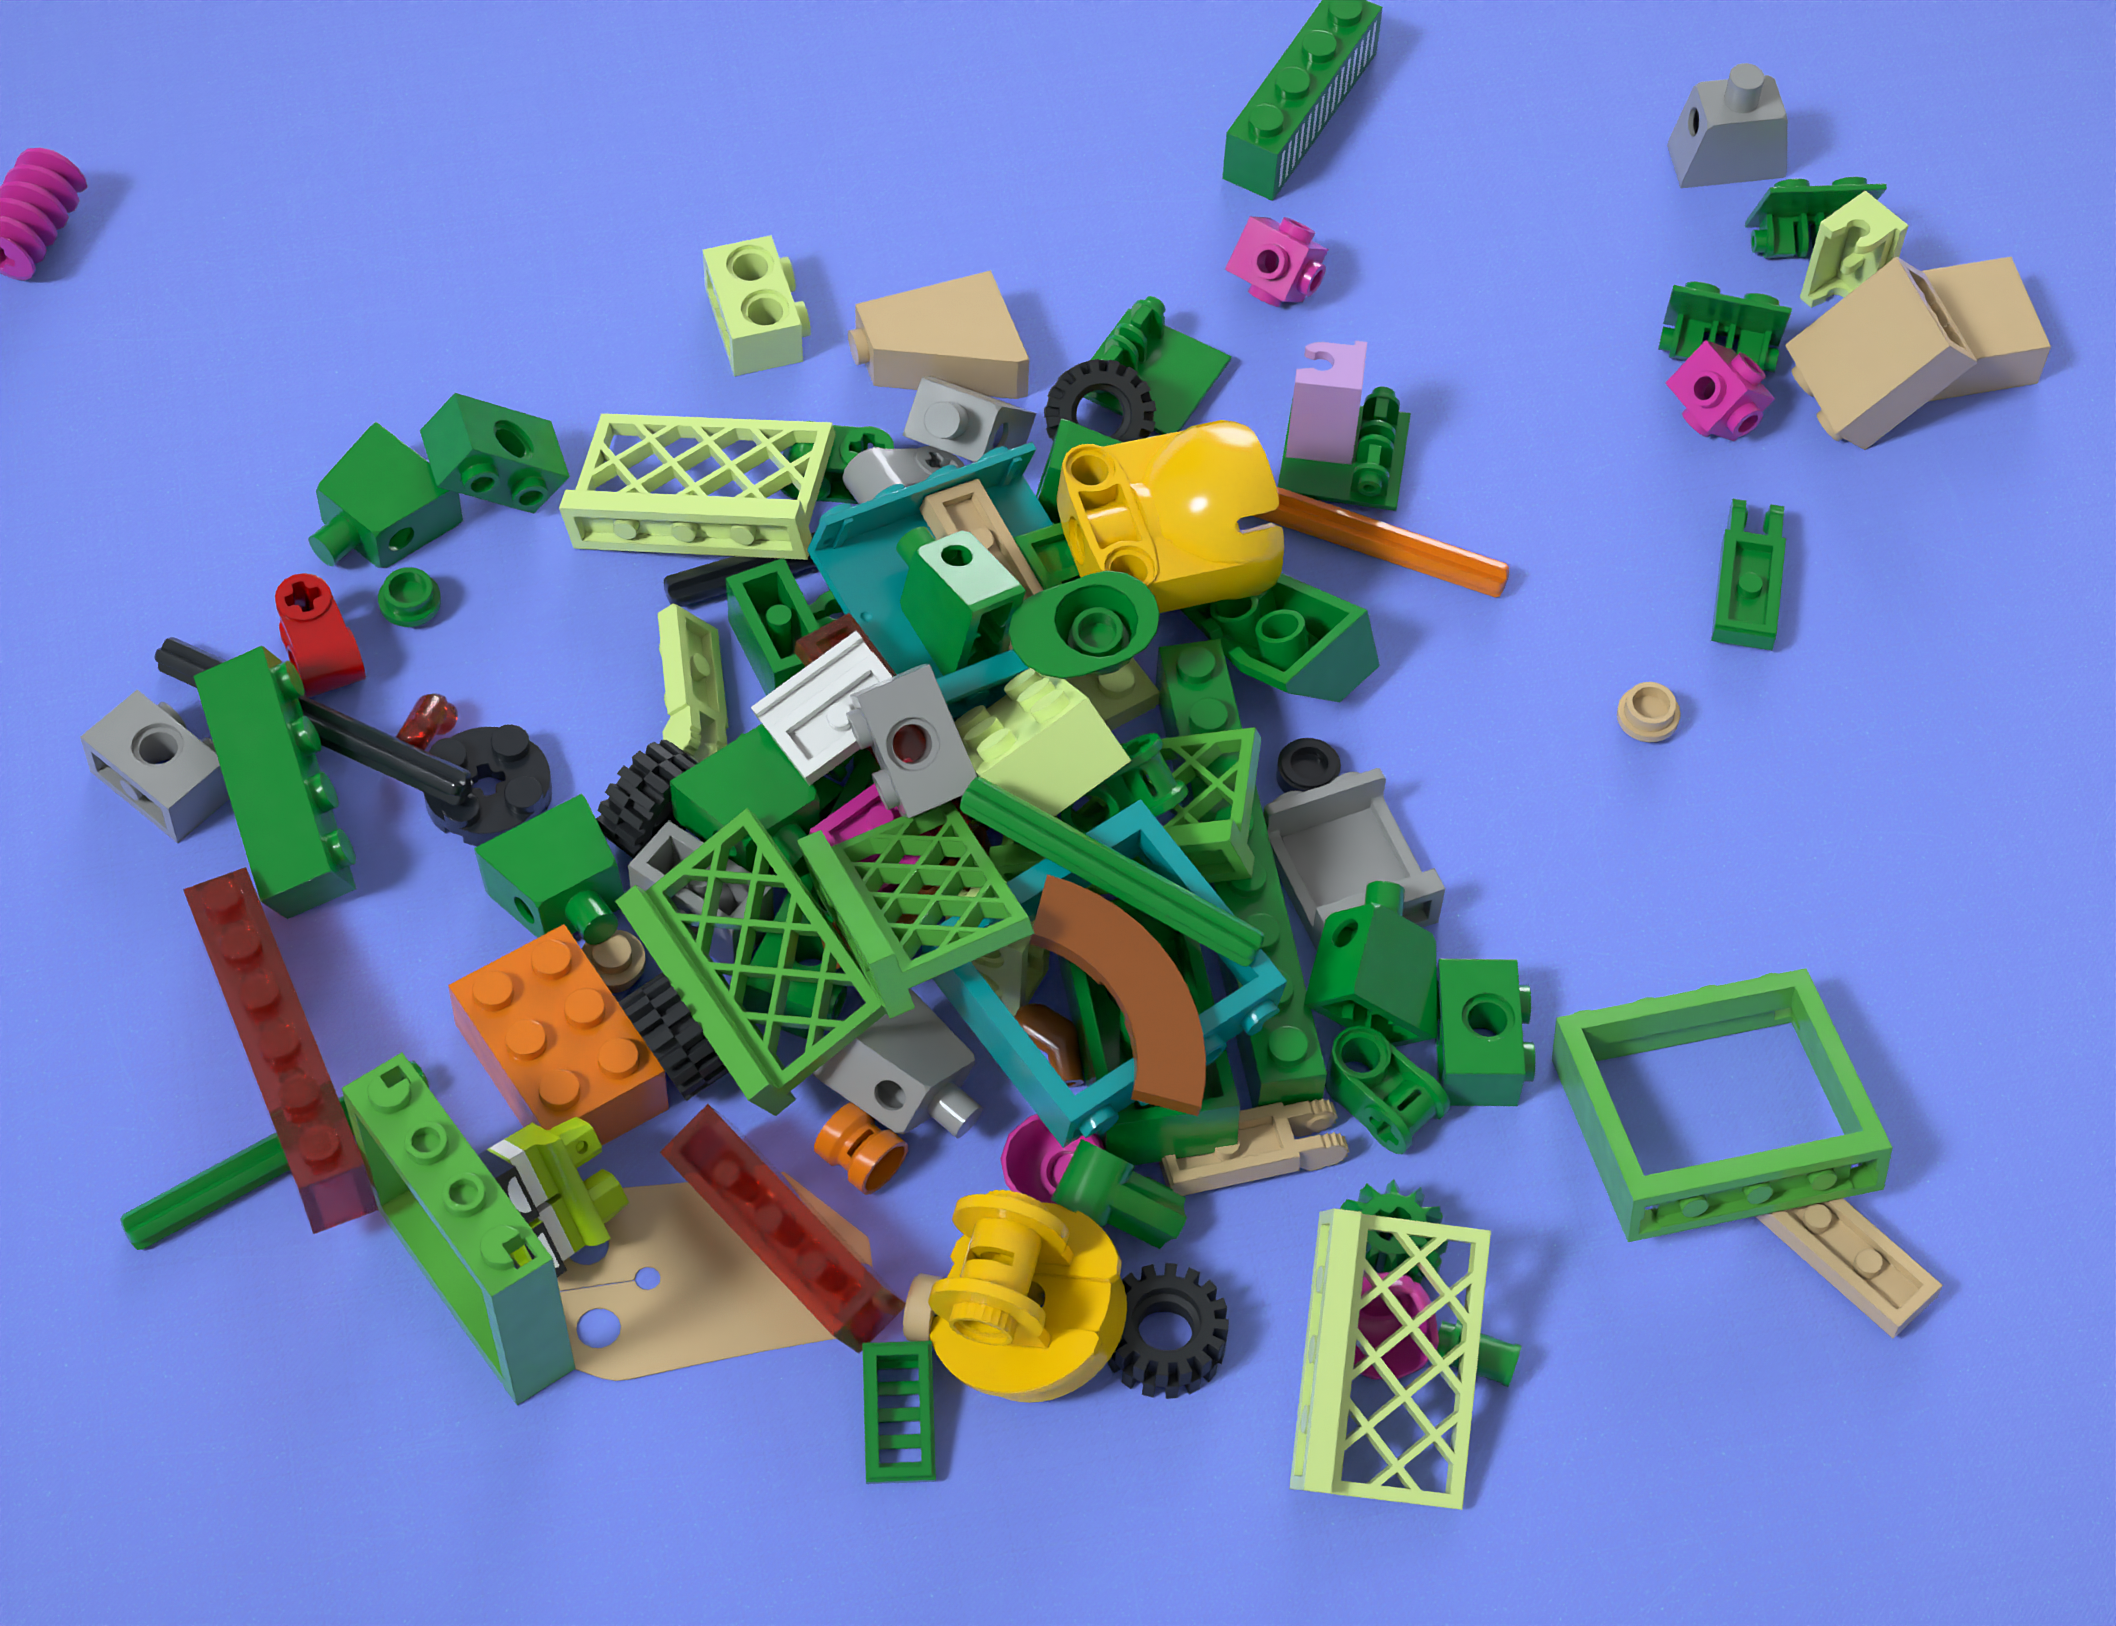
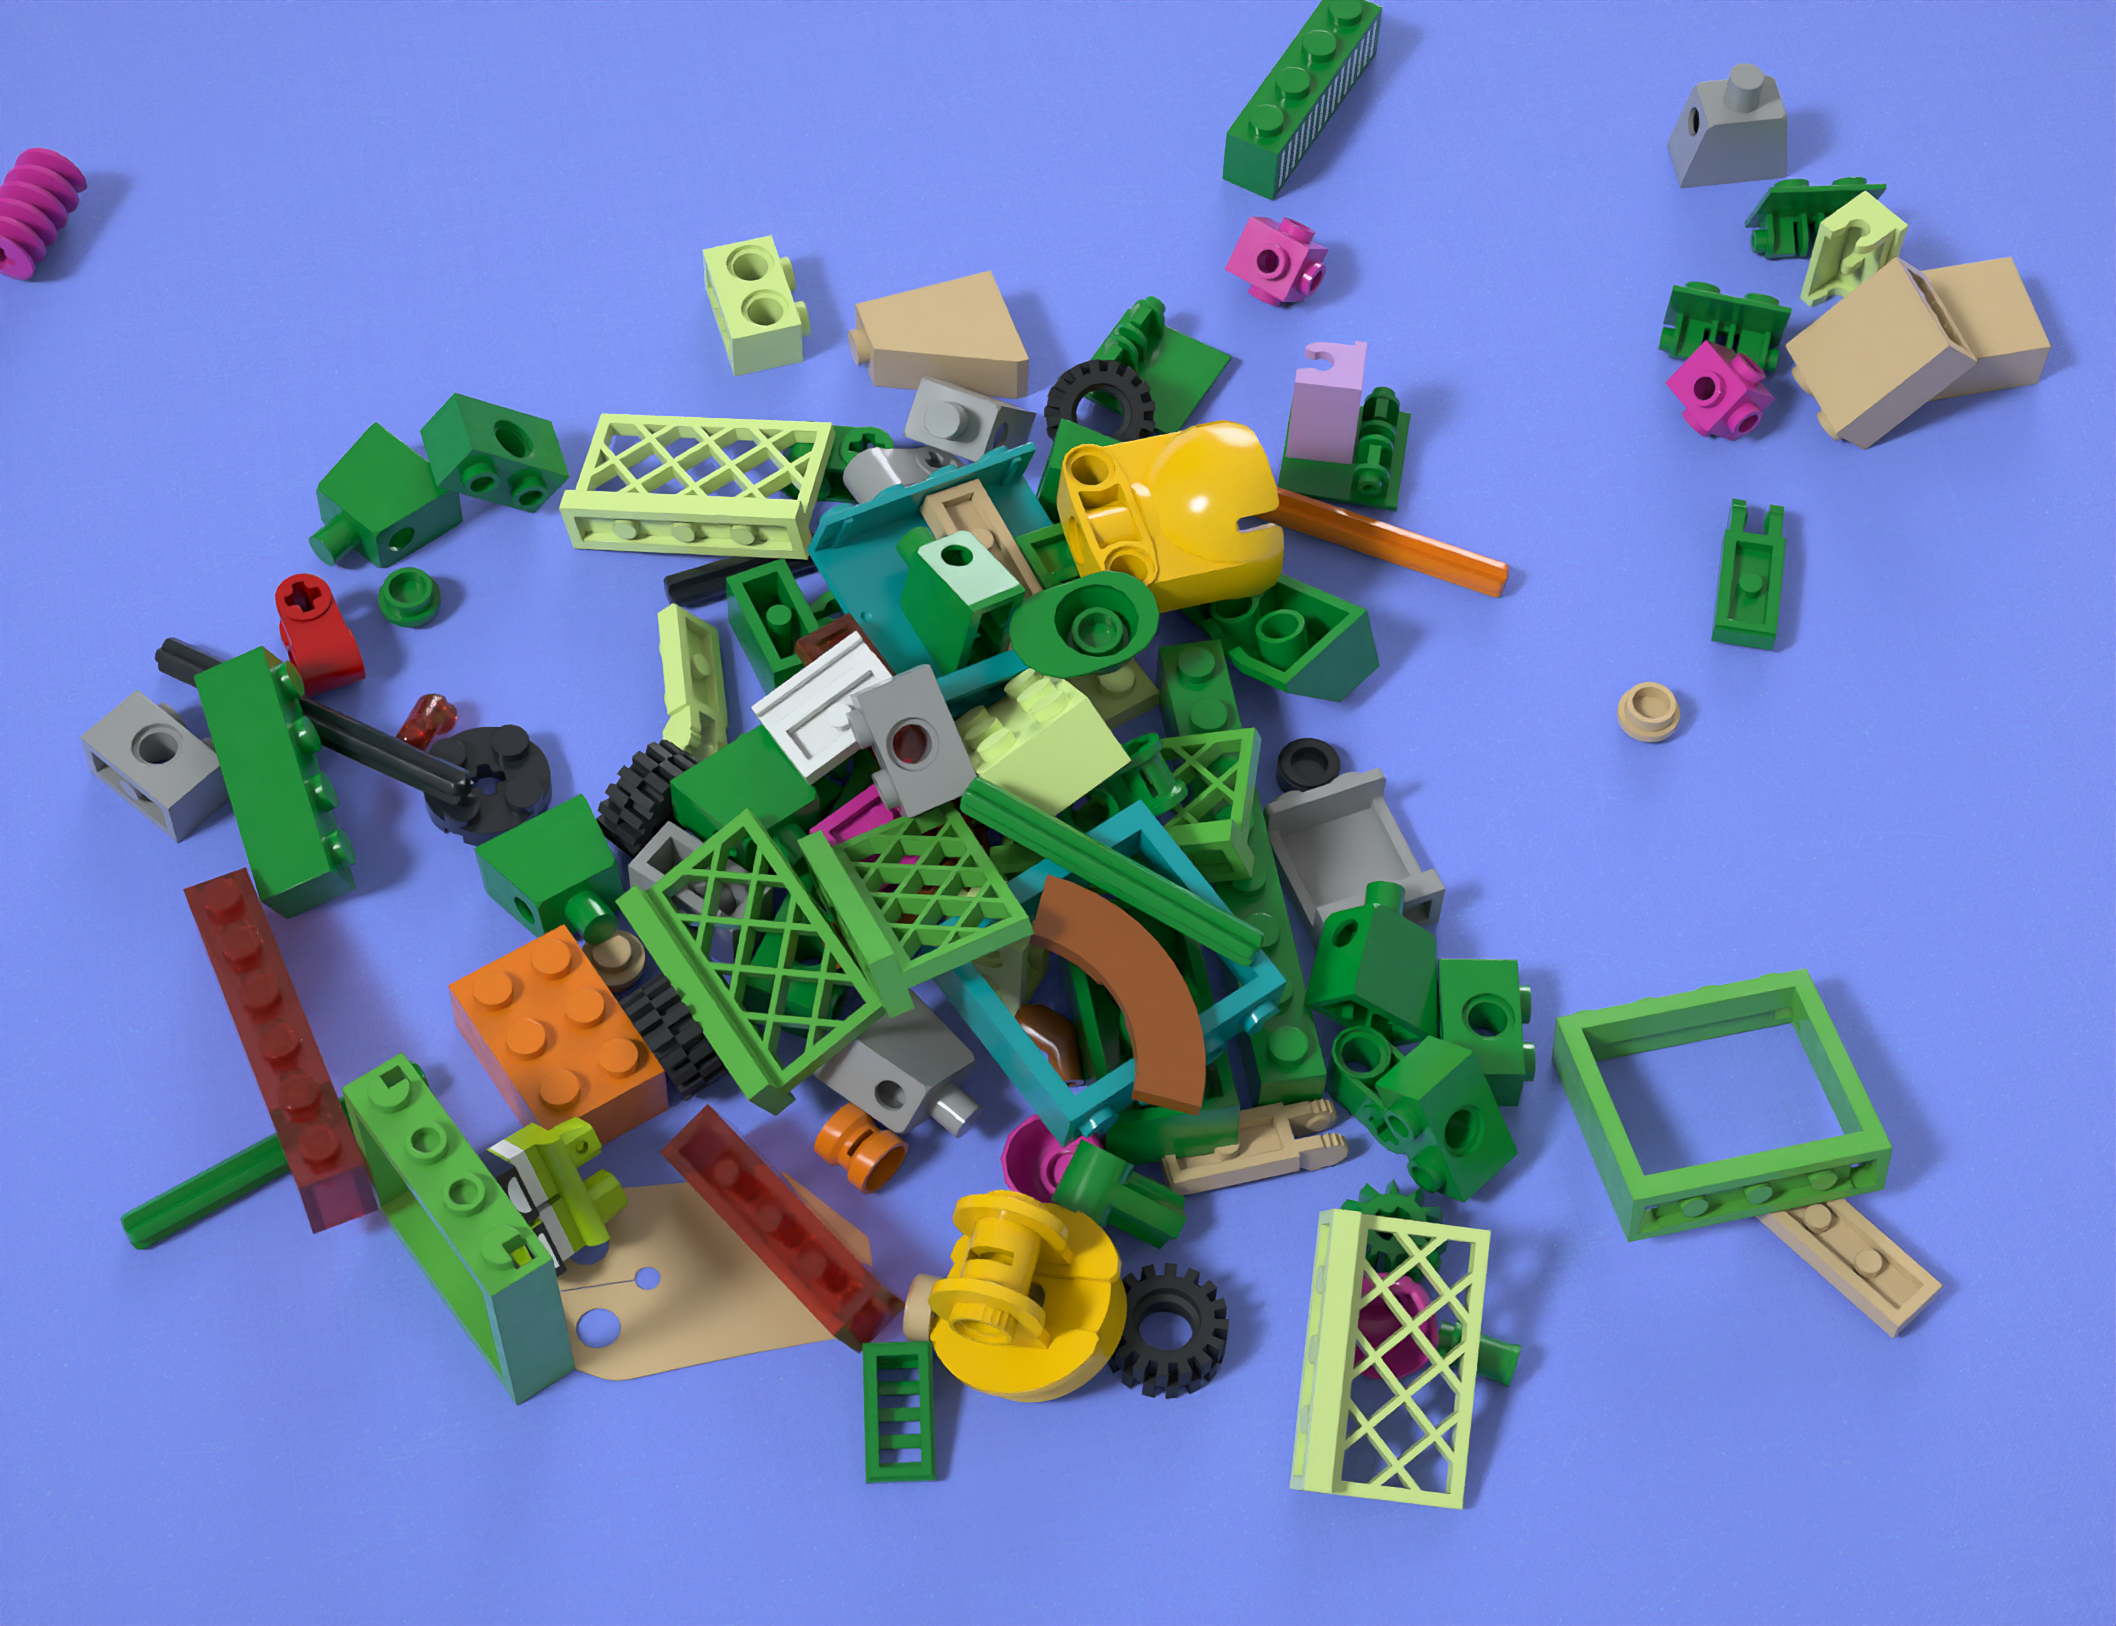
none -> green brick [1374,1035,1518,1203]

